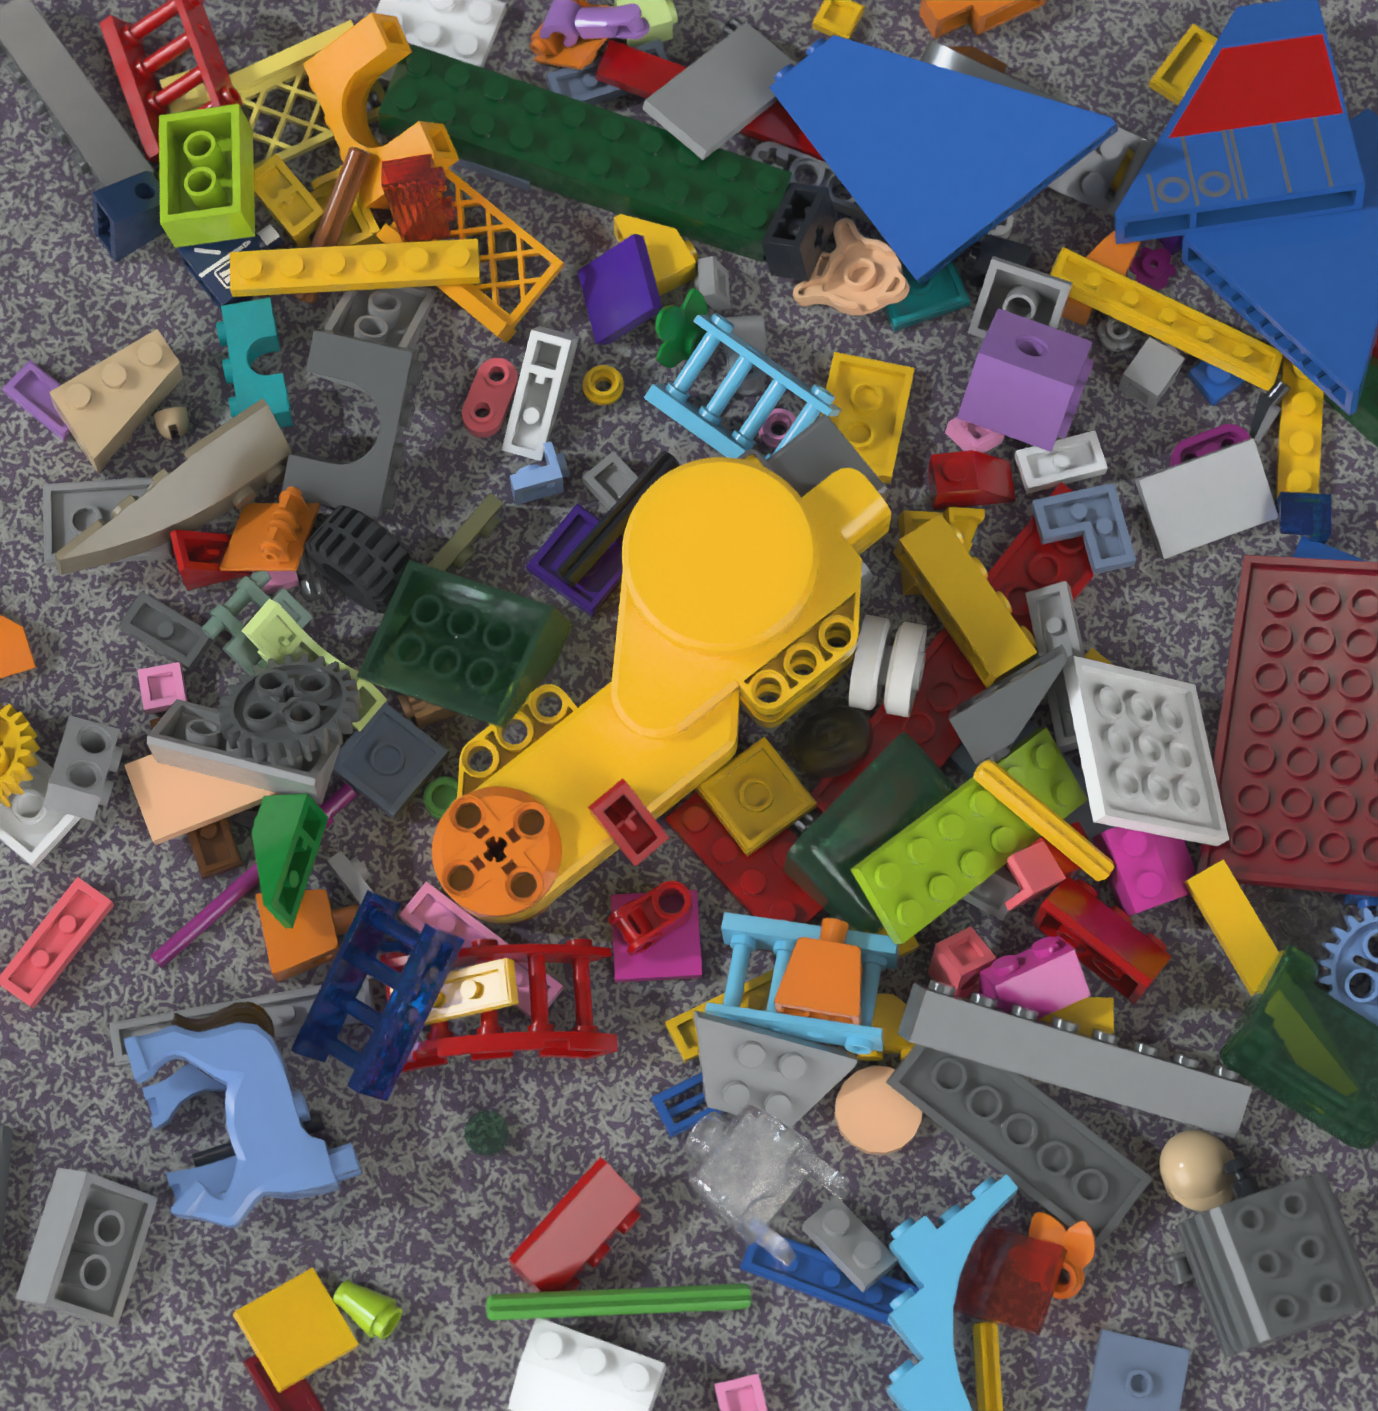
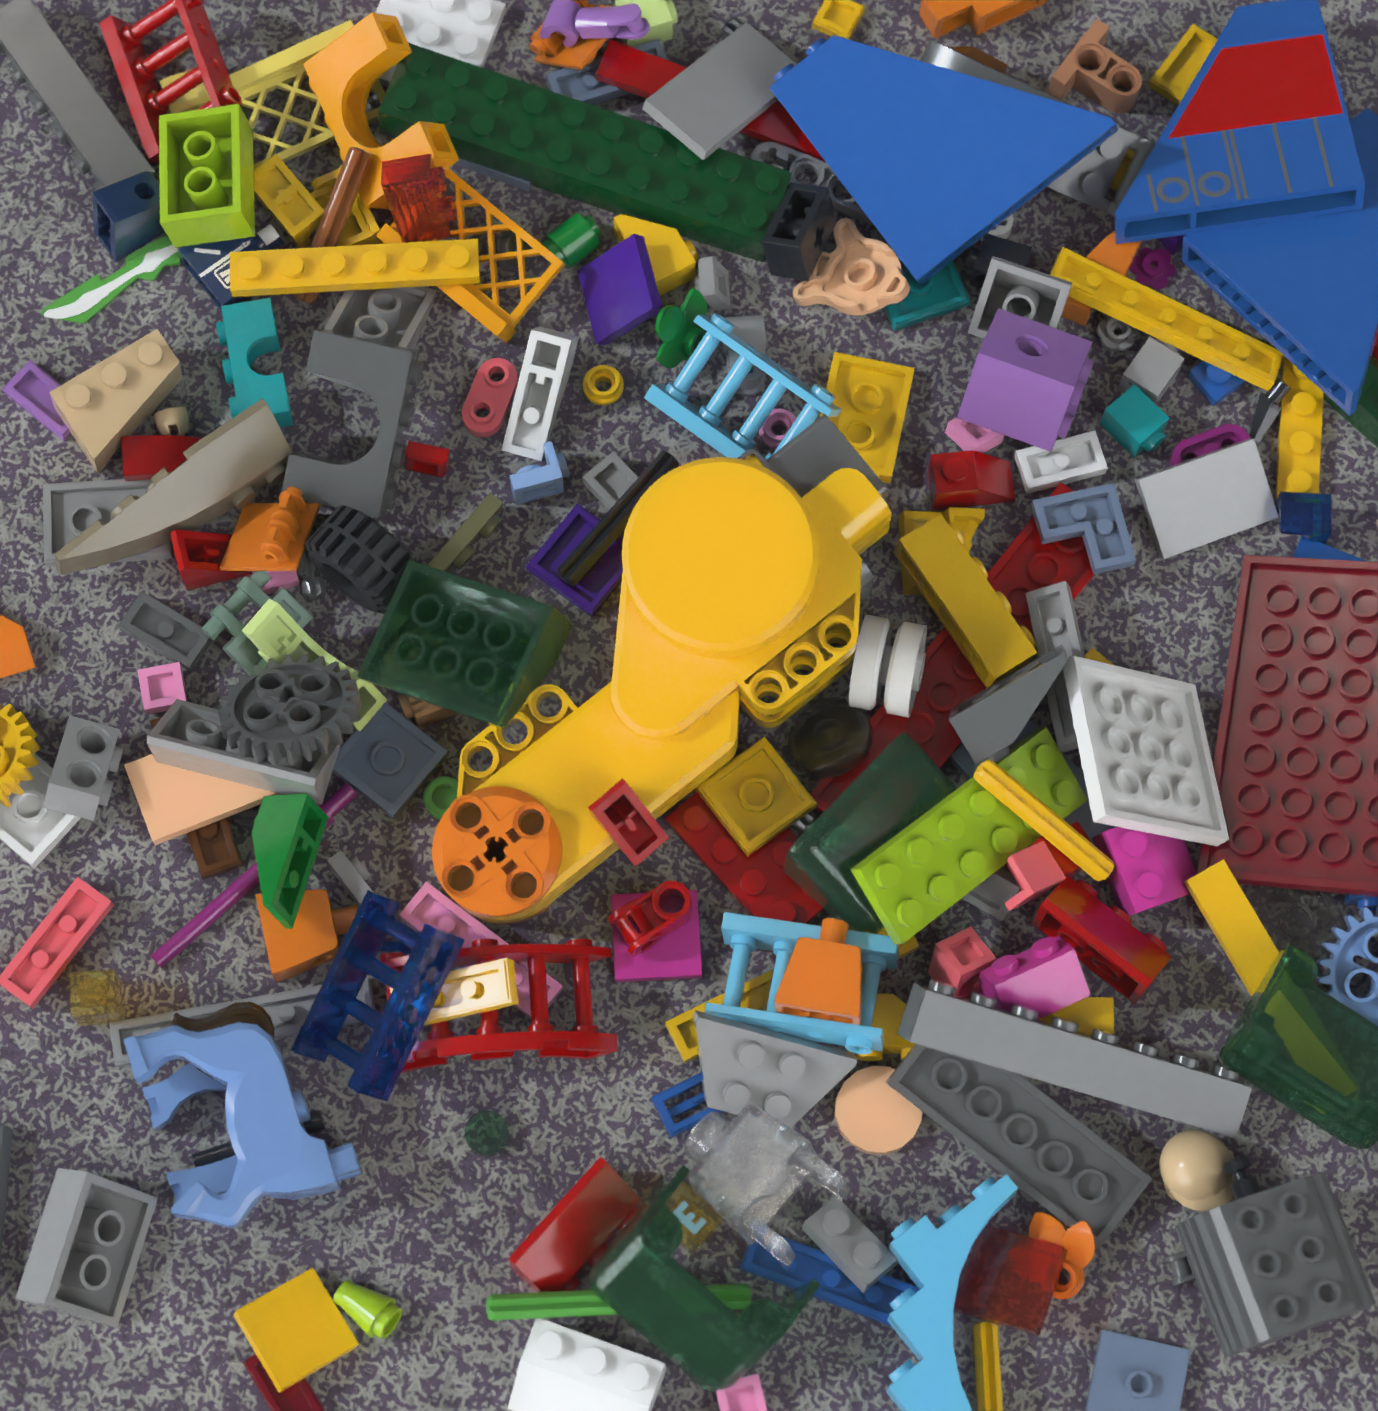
none -> sword [42,236,181,324]
none -> clear yellow brick [70,969,123,1026]
none -> red slope [121,435,202,481]
none -> red tile [405,441,450,478]
none -> green brick [541,213,602,269]
none -> clear green windscreen [590,1165,820,1392]
none -> clear yellow brick [653,1181,723,1257]
none -> nougat tile [1047,18,1142,113]
none -> teal brick [1100,384,1170,458]

